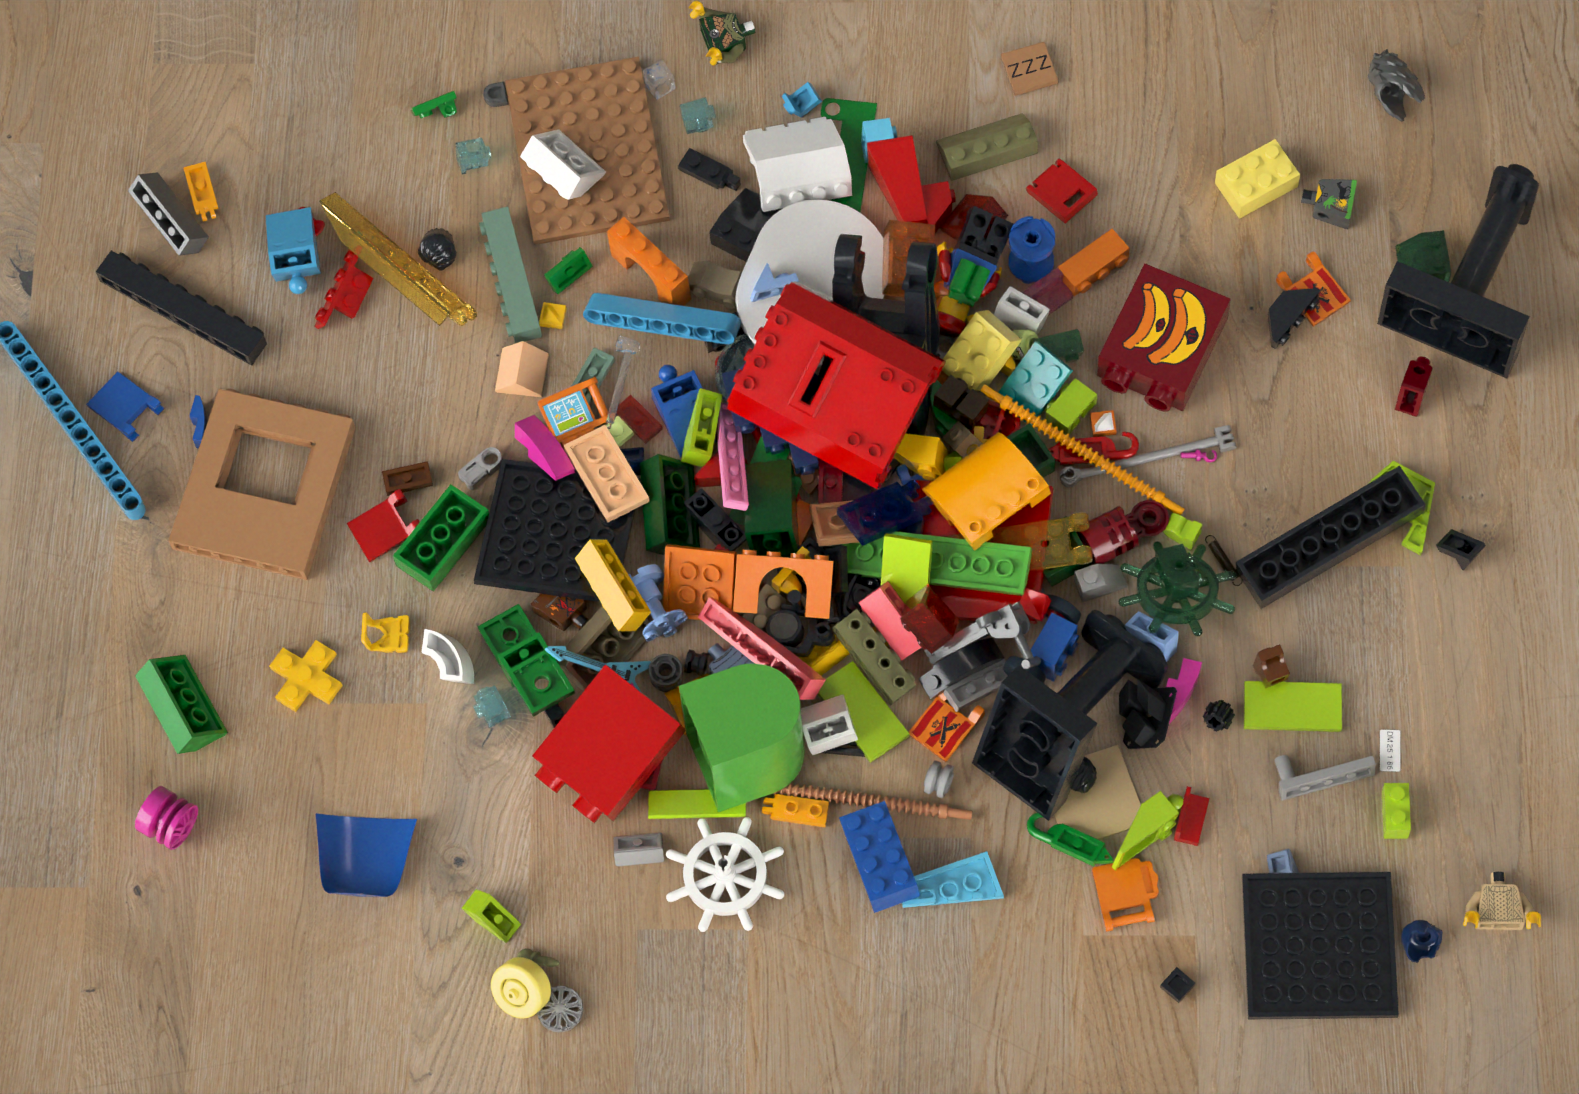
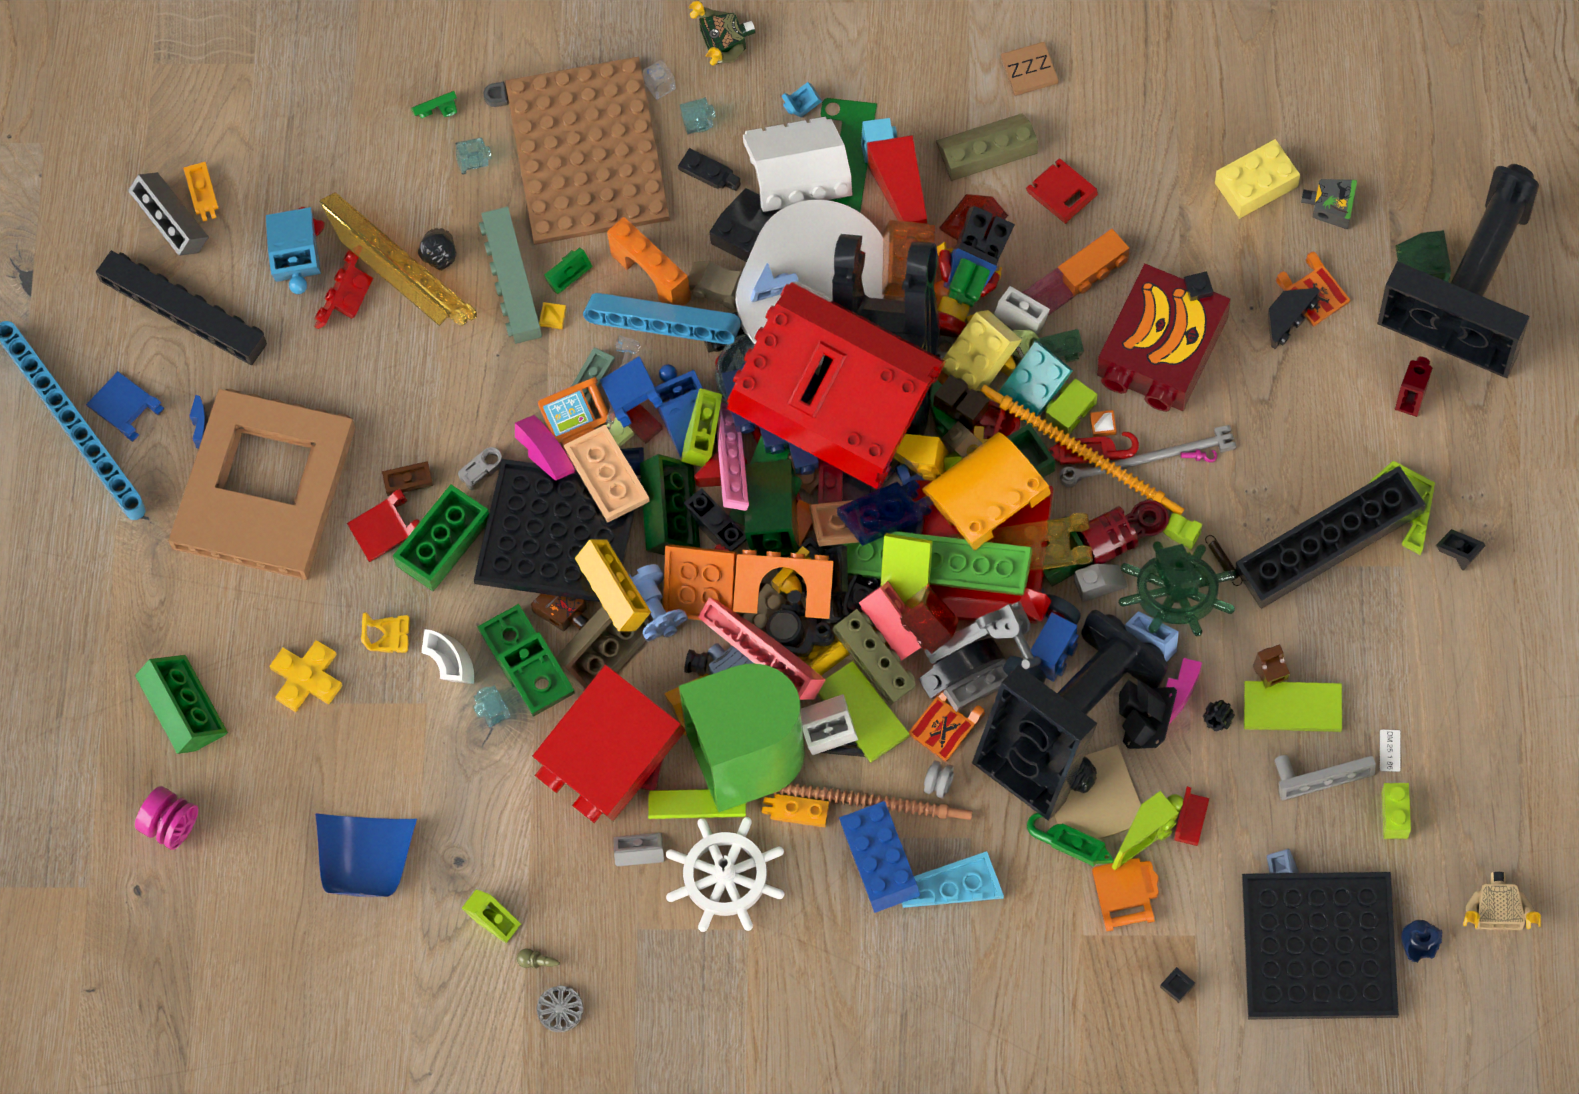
light yellow wheel [491,957,551,1018] -> none
light nougat slope [495,341,549,397] -> none
white slope [520,129,606,200] -> none
black piece [544,703,565,728] -> none
medium azure piece [545,646,651,693] -> none
dark grey wheel [649,654,683,692] -> none
red slope [921,181,956,236] -> none
blue piece [1008,216,1055,284] -> none
dark grey head [1368,49,1425,122] -> none
none -> blue flag [600,356,664,428]
none -> black plate [1184,271,1213,301]

